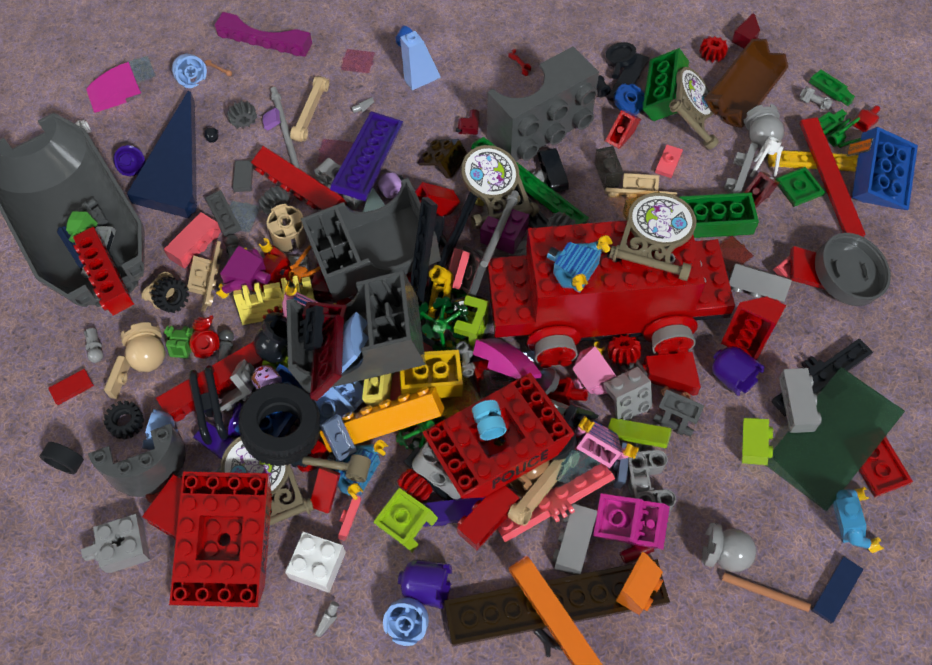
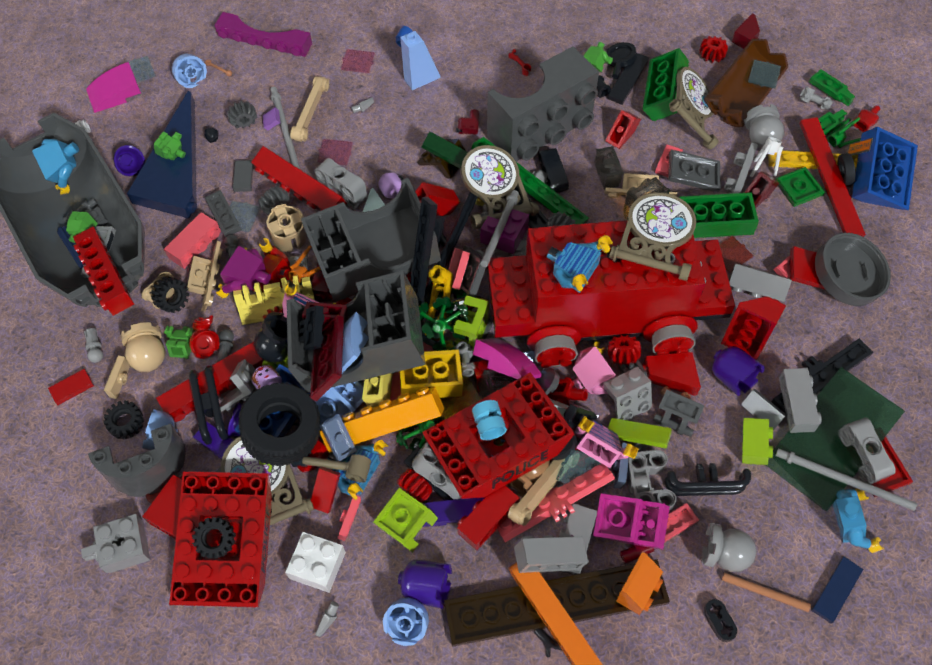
black tyre [39,442,84,474] -> none
dark purple plate [330,111,403,201] -> none
blue tile [614,83,645,115] -> none
none -> dark azure torso [32,139,79,195]
none -> bright green piece [154,131,186,160]
none -> black tyre [192,517,236,558]
none -> dark green tile [421,131,468,169]
none -> light grey brick [514,535,588,573]
none -> bright green piece [584,42,613,72]
none -> clear smoke window [625,177,670,208]
none -> black piece [664,463,751,496]
none -> coral plate [664,503,699,543]
none -> dark grey tile [668,149,721,192]
none -> black beam [704,599,737,642]
none -> tile [741,389,787,430]
none -> clear light blue piece [748,60,781,89]
none -> light grey bar [775,448,917,511]
none -> black tyre [837,153,856,186]
none -> light grey beam [839,417,895,484]

